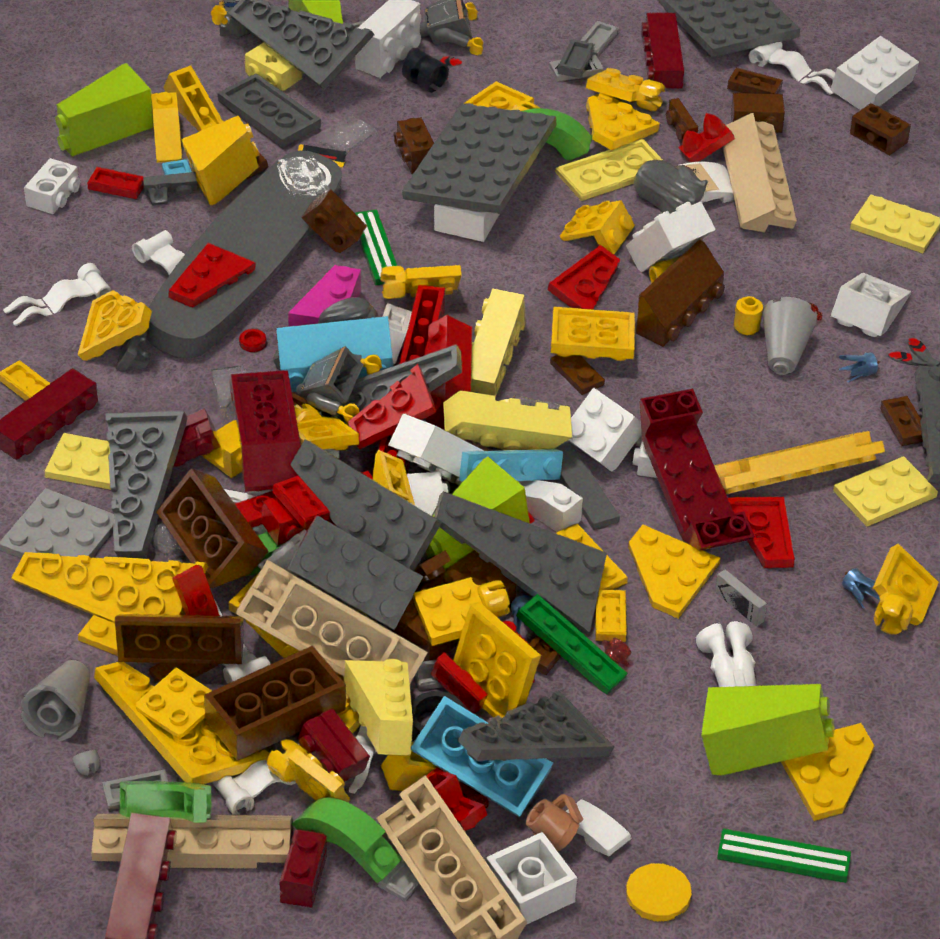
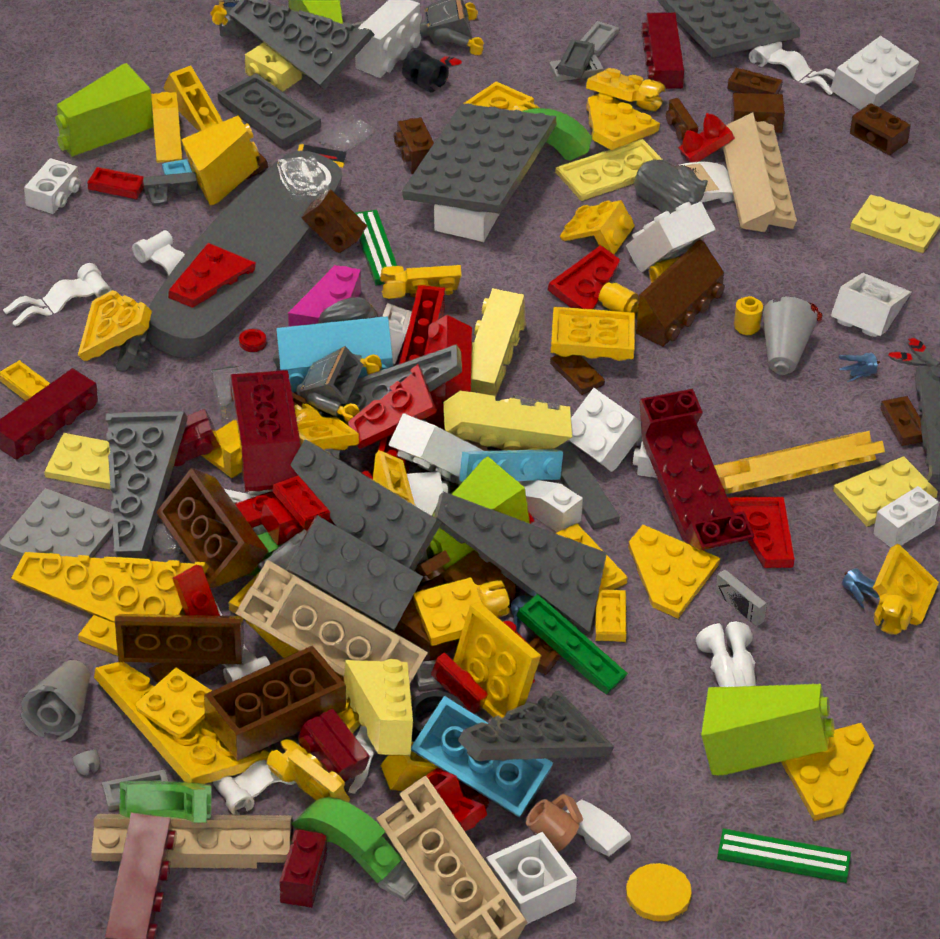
clear red plate [601,637,632,667] -> none
none -> yellow brick [599,282,639,314]
none -> white brick [873,486,939,547]

